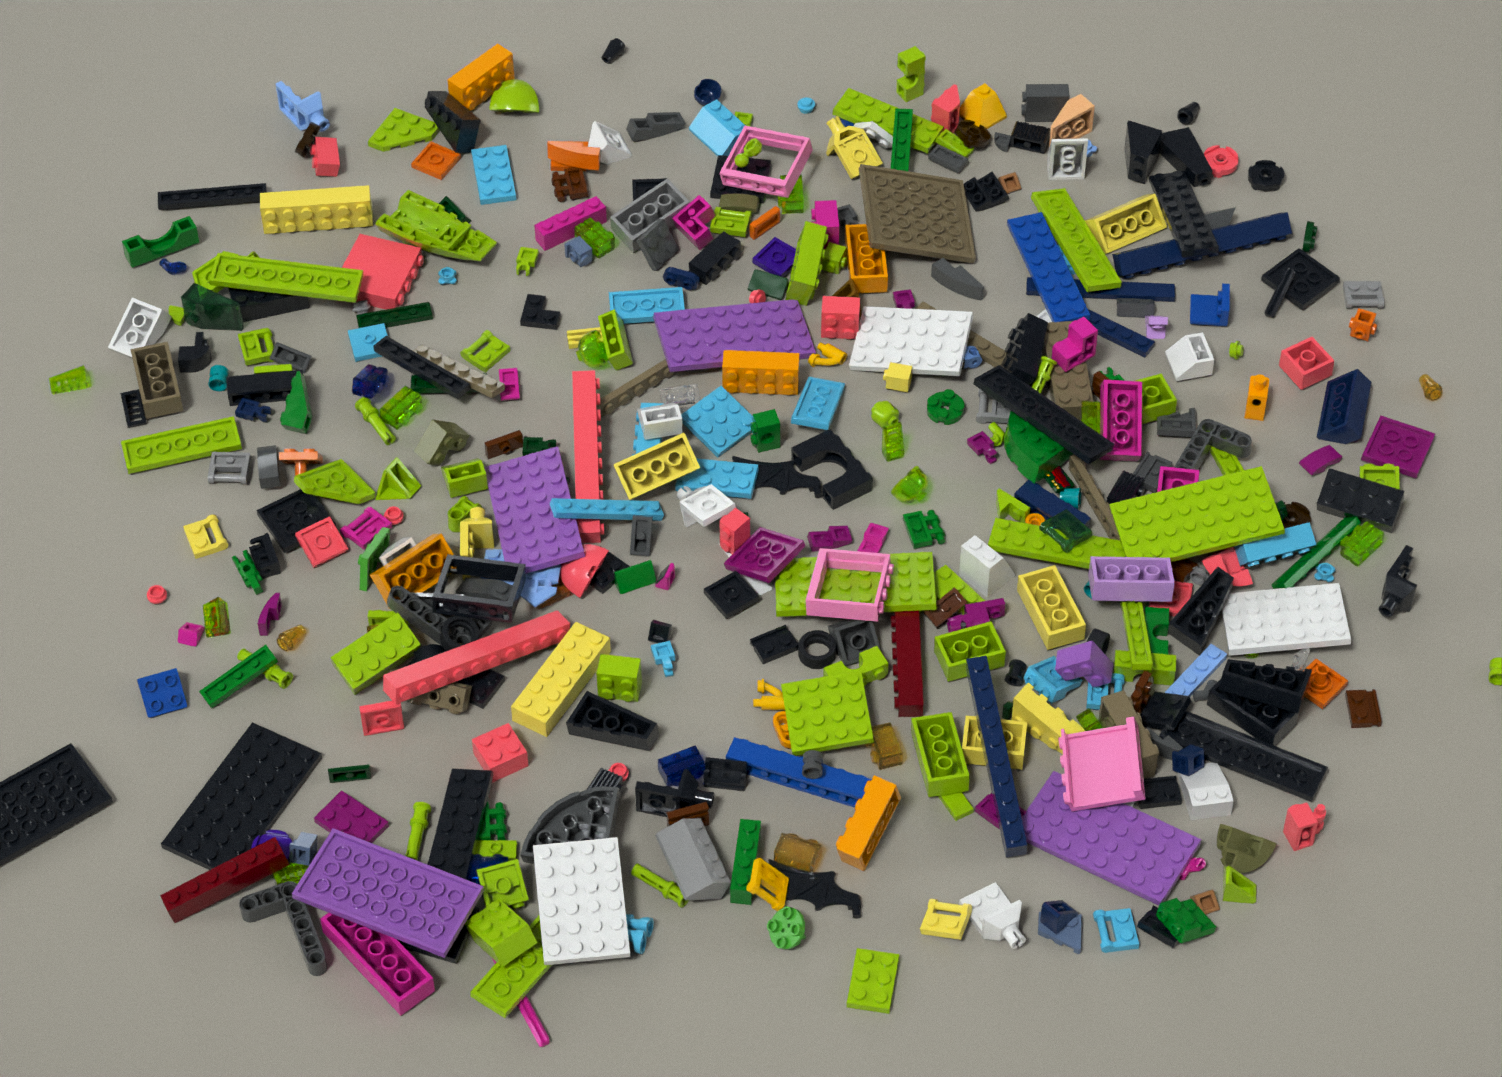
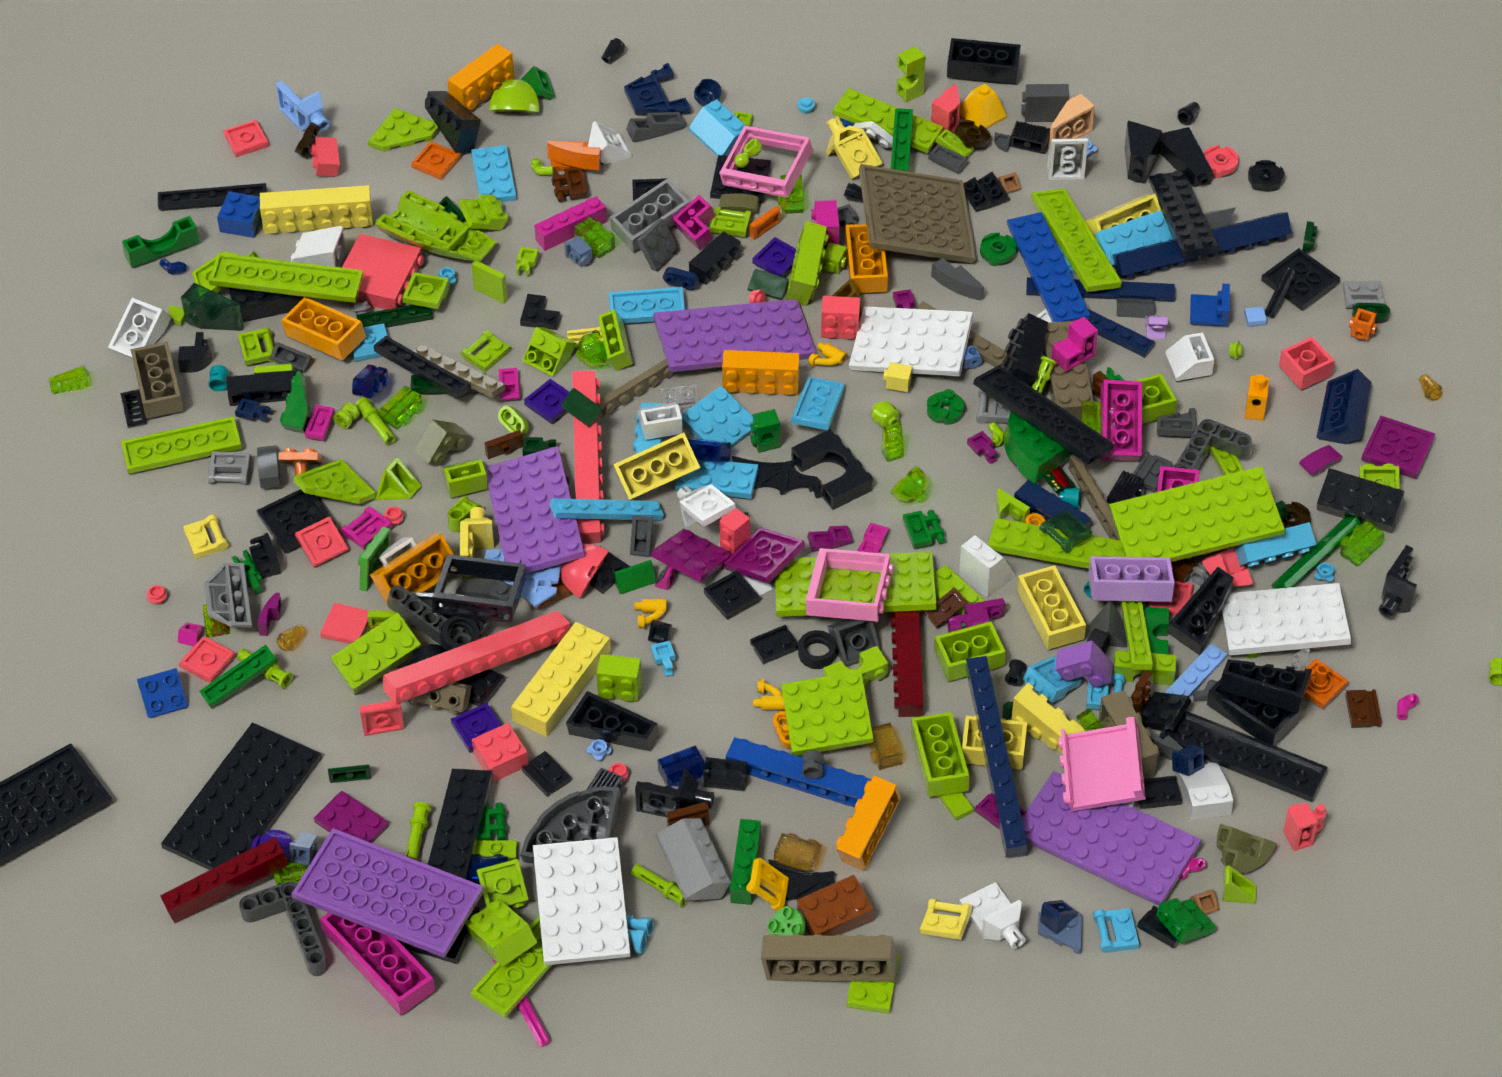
none -> coral tile [179,636,236,683]
none -> light grey wedge [204,563,252,628]
none -> blue brick [217,191,262,238]
none -> coral tile [223,120,269,157]
none -> light orange brick [281,297,366,361]
none -> white slope [291,226,347,268]
none -> dark pink plate [305,405,335,441]
none -> coral tile [320,603,369,644]
none -> lime wheel [333,402,360,429]
none -> lime plate [402,272,450,309]
none -> dark purple plate [451,703,502,753]
none -> lime plate [458,194,508,230]
none -> lime tile [472,260,508,304]
none -> lime plate [498,406,529,436]
none -> green panel [521,66,555,100]
none -> lime slope [522,327,576,377]
none -> black plate [522,751,571,797]
none -> dark purple plate [524,379,569,424]
none -> lime arm [531,158,555,176]
none -> dark green slope [561,388,602,428]
none -> light blue plate [587,739,611,761]
none -> dark blue wing [624,63,691,115]
none -> yellow plant [634,599,666,629]
none -> magenta plate [651,529,732,582]
none -> clear blue brick [687,438,731,462]
none -> dark tan brick [761,934,897,982]
none -> dark orange brick [797,875,873,936]
none -> black cone [844,183,863,202]
none -> black brick [947,38,1021,84]
none -> green plate [980,233,1016,266]
none -> dark grey slope [1086,601,1127,648]
none -> medium azure plate [1095,210,1173,266]
none -> light blue tile [1244,307,1267,326]
none -> dark green plate [1352,302,1390,322]
none -> dark pink arm [1397,693,1419,720]

